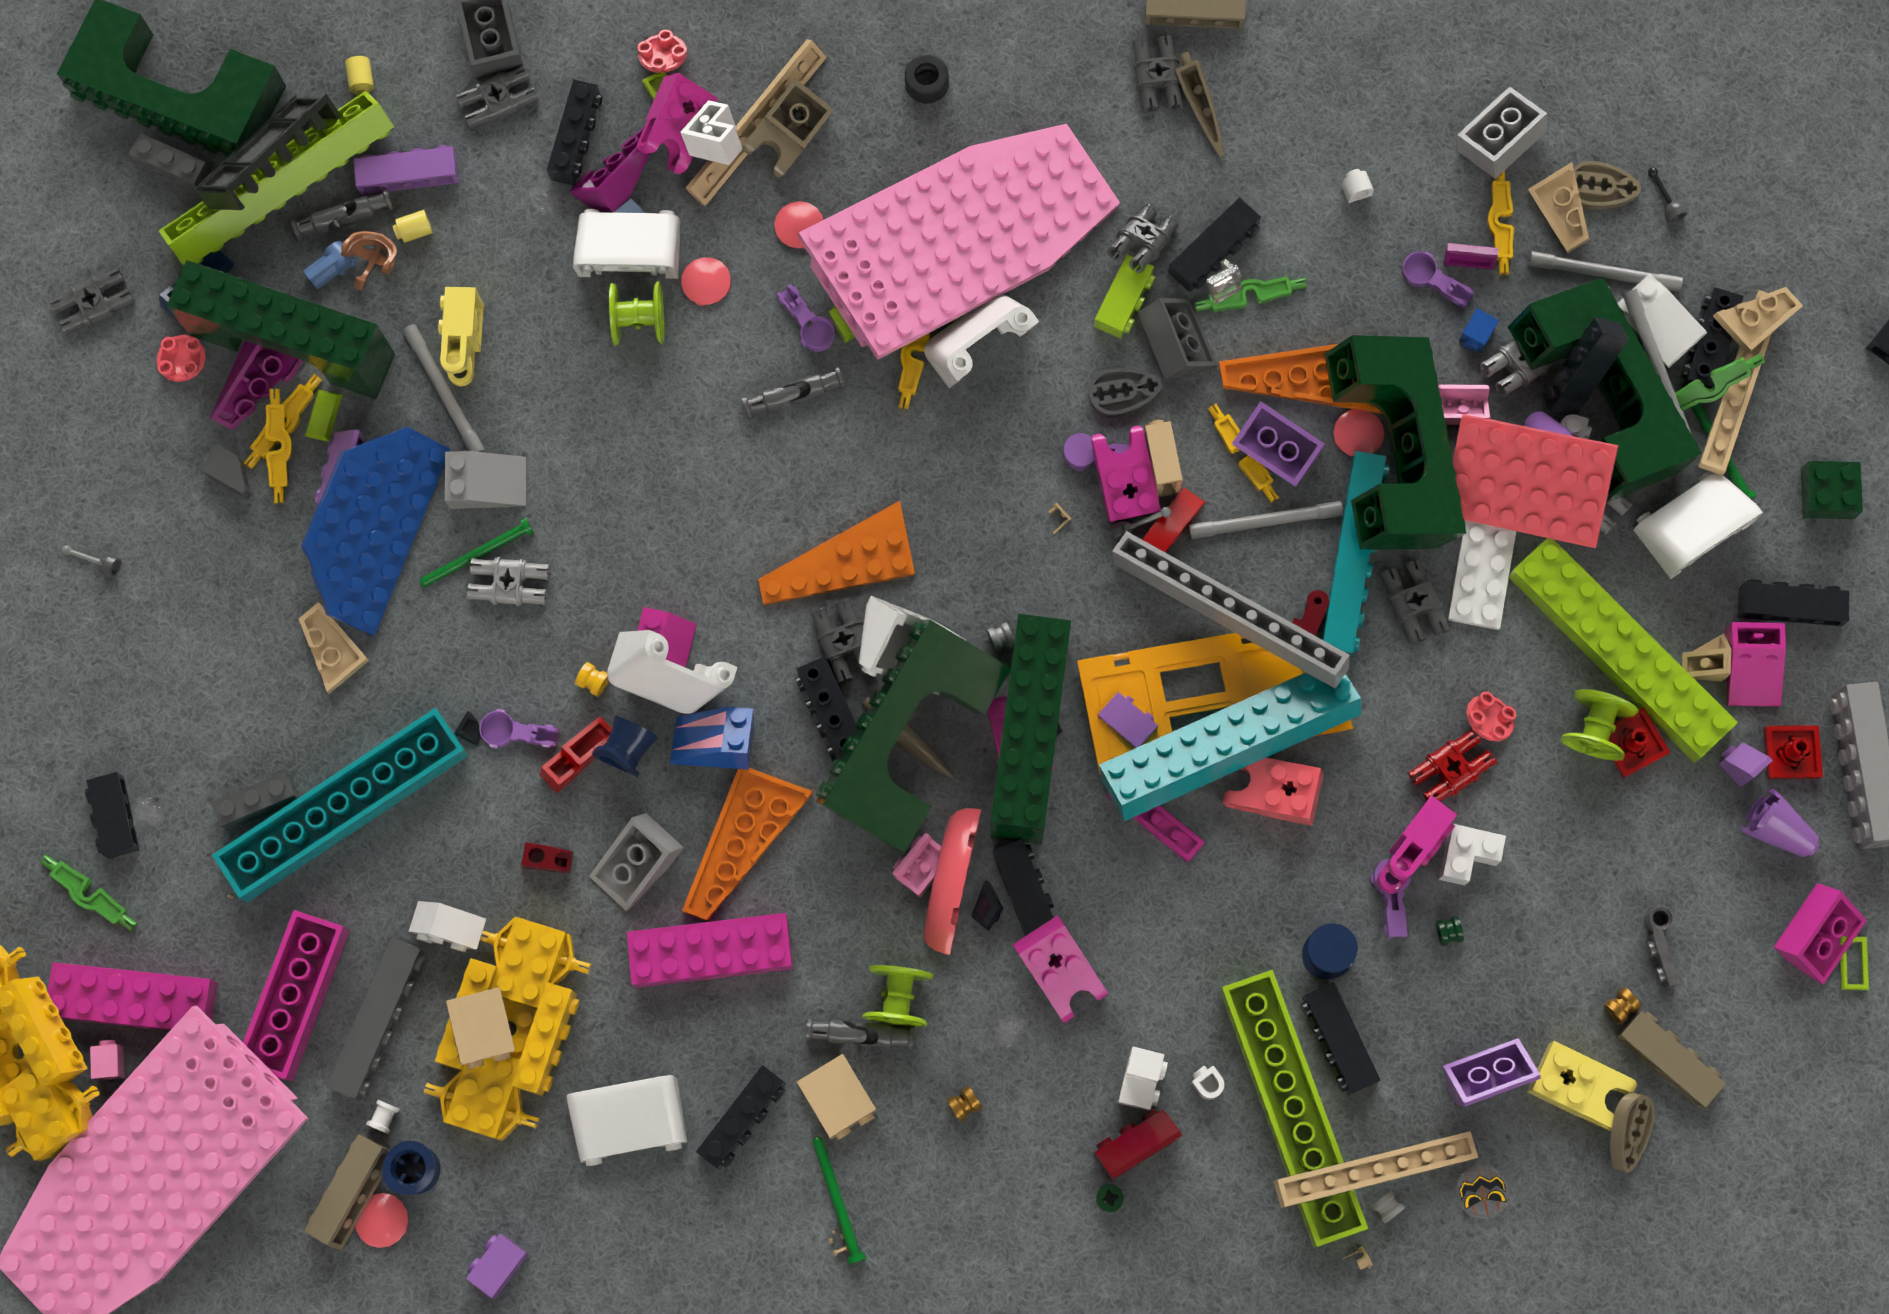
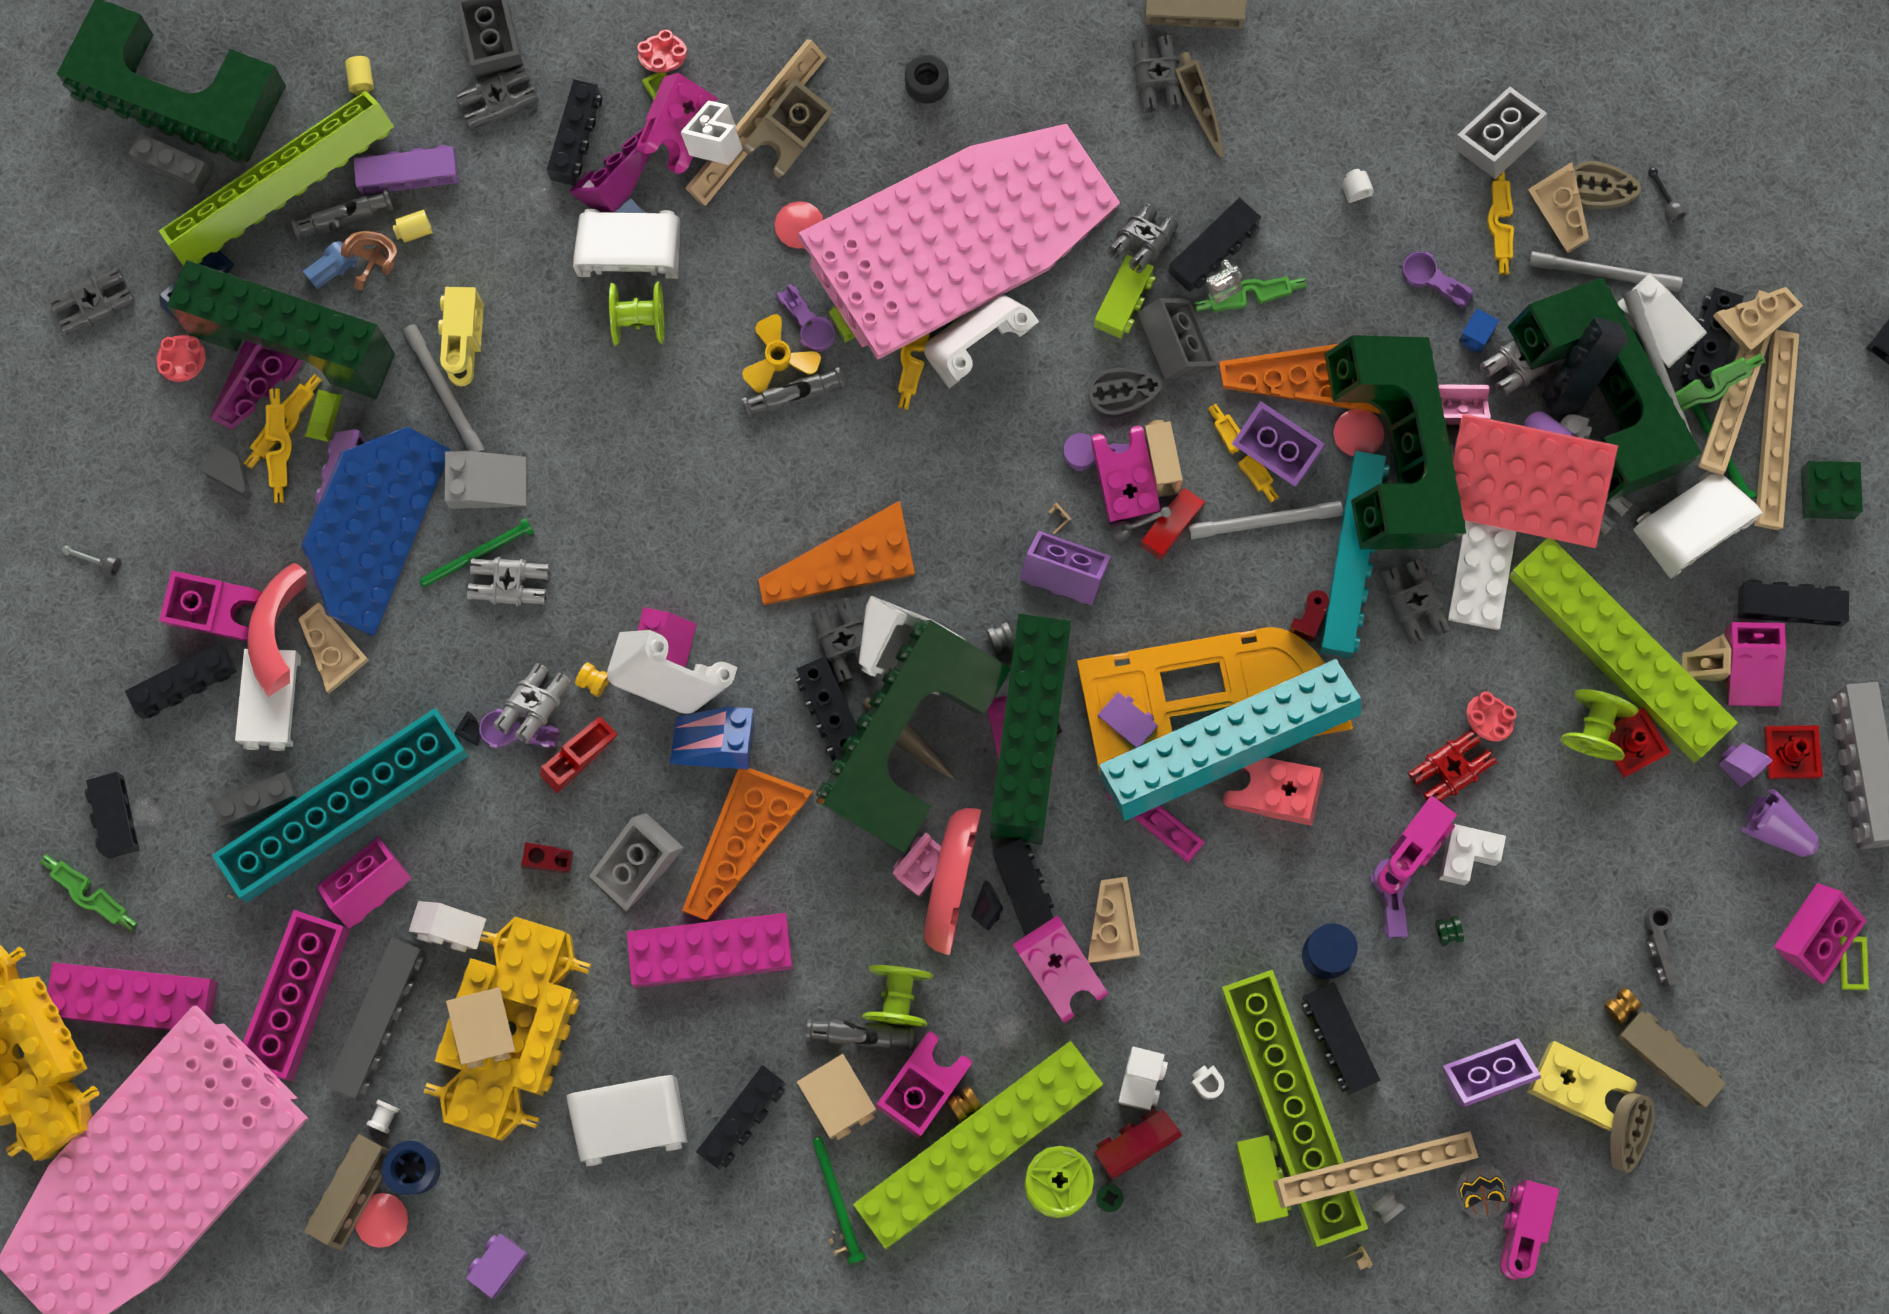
bright pink brick [90,1040,125,1081] -> none
pearl dark grey window [194,93,341,210] -> none
dark blue hat [592,715,658,777] -> none
coral dish [681,257,731,306] -> none
light grey brick [1112,531,1350,689] -> none
magenta tile [1443,243,1498,270] -> none
none -> black brick [125,643,237,719]
none -> dark pink brick [159,570,262,642]
none -> white panel [235,649,301,751]
none -> coral brick [247,563,307,697]
none -> dark pink slope [316,836,411,929]
none -> light grey pin [493,663,571,744]
none -> yellow piece [742,314,821,394]
none -> lime brick [853,1041,1103,1250]
none -> dark pink brick [875,1031,972,1138]
none -> medium lavender slope [1019,531,1111,605]
none -> lime piece [1024,1146,1094,1218]
none -> tan wing [1088,877,1140,964]
none -> lime brick [1235,1135,1291,1224]
none -> dark pink brick [1500,1180,1559,1279]
none -> tan plate [1754,329,1799,531]

